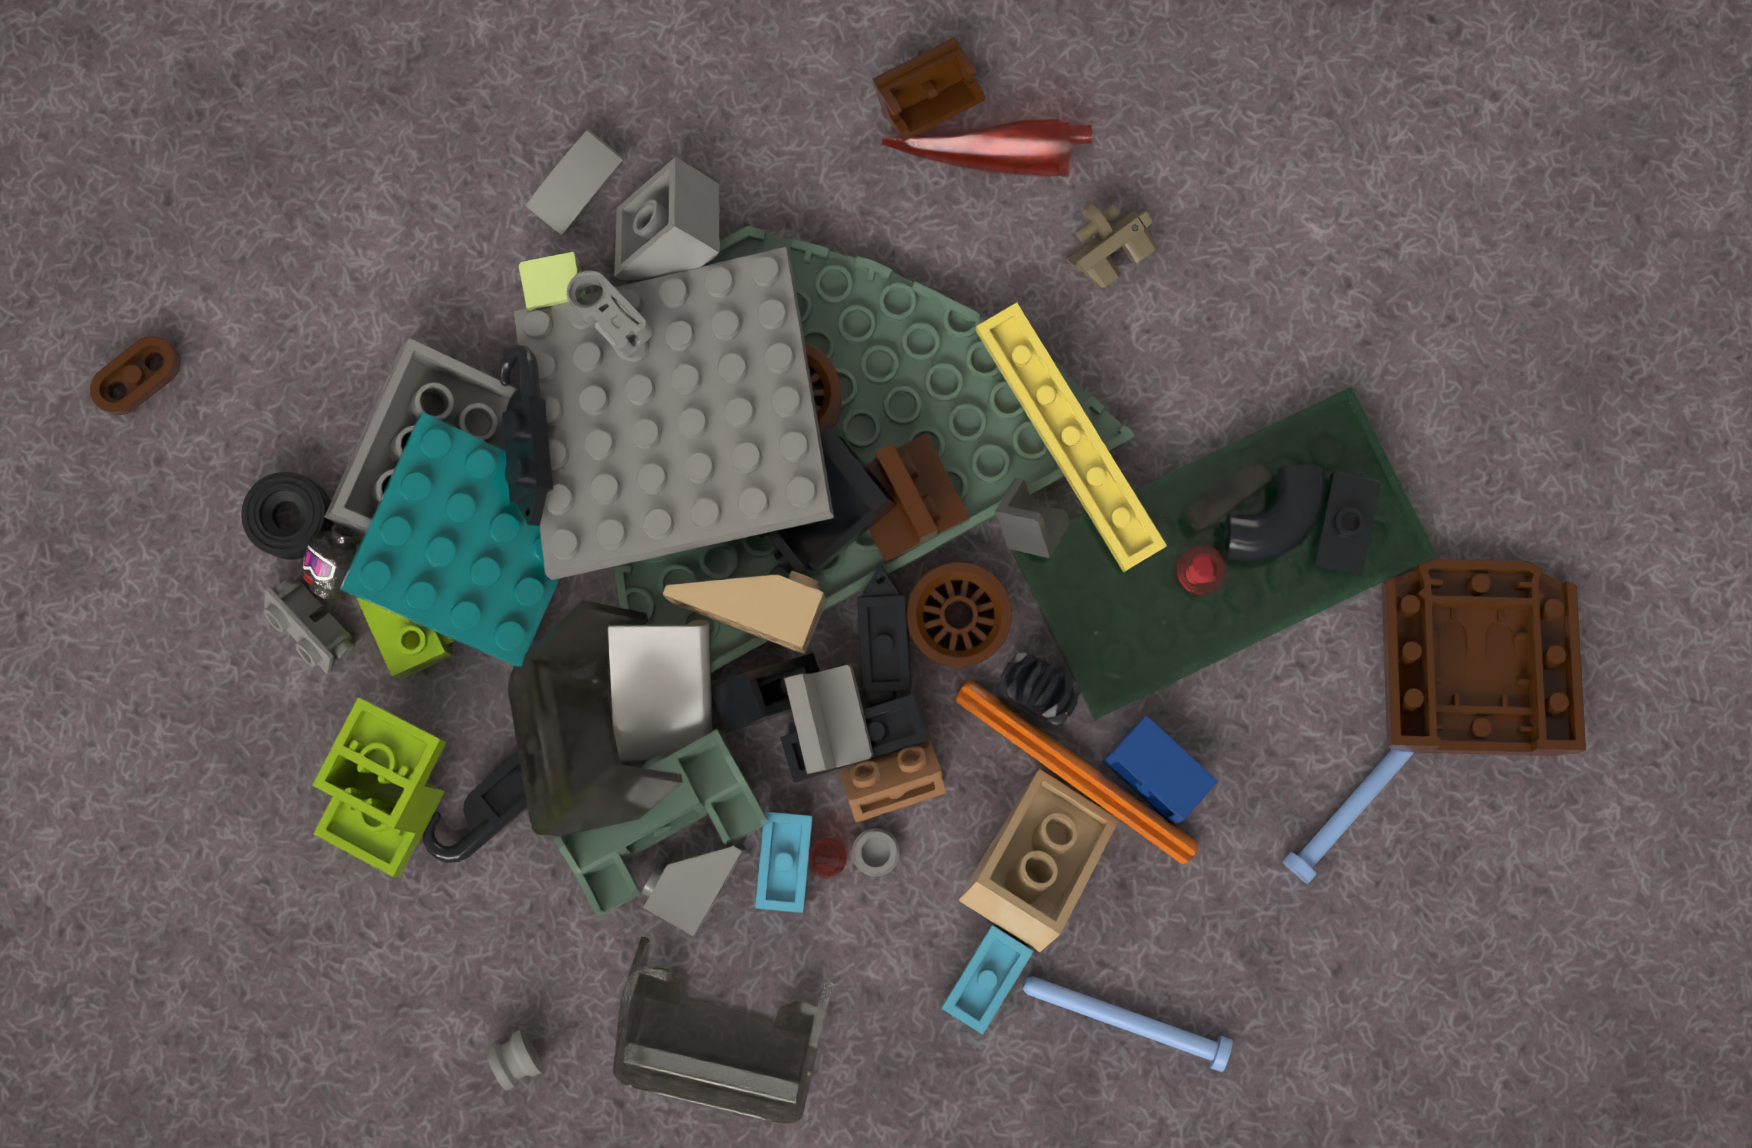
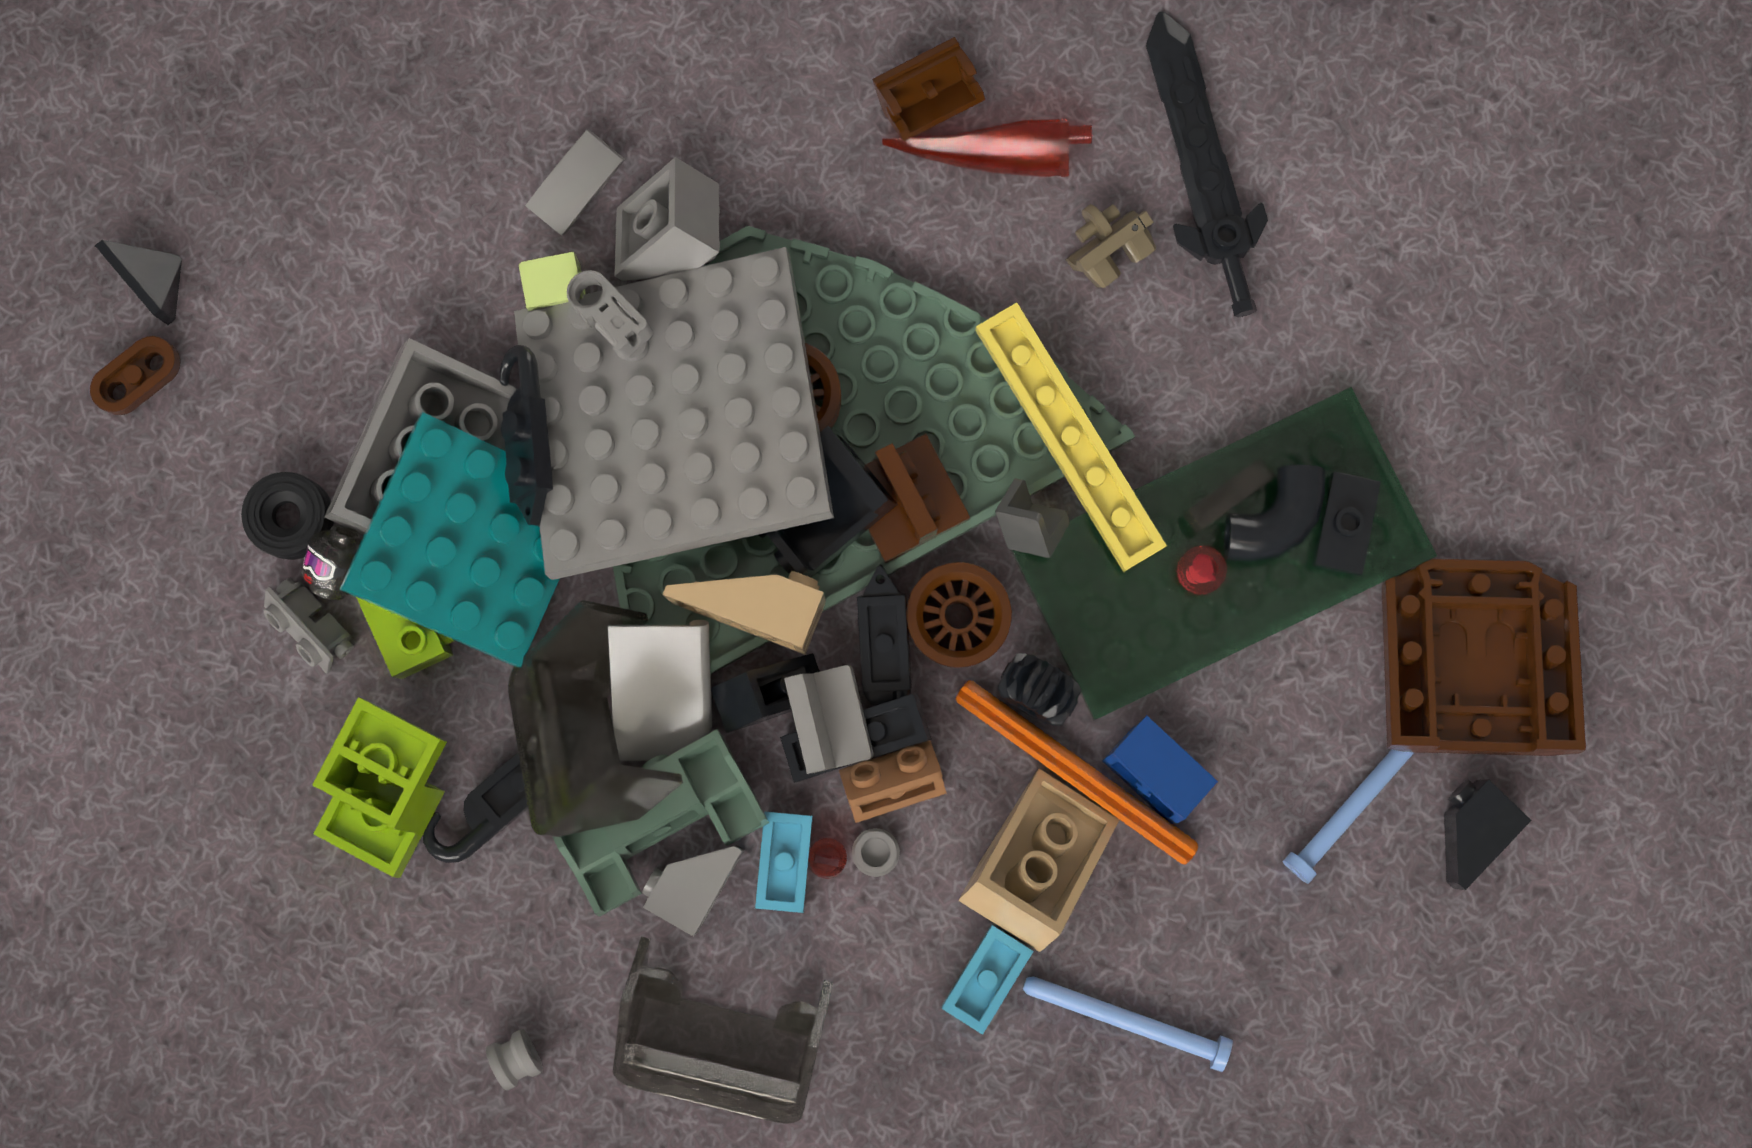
none -> black slope [95,240,182,325]
none -> black sword [1146,12,1268,318]
none -> black slope [1444,779,1532,890]

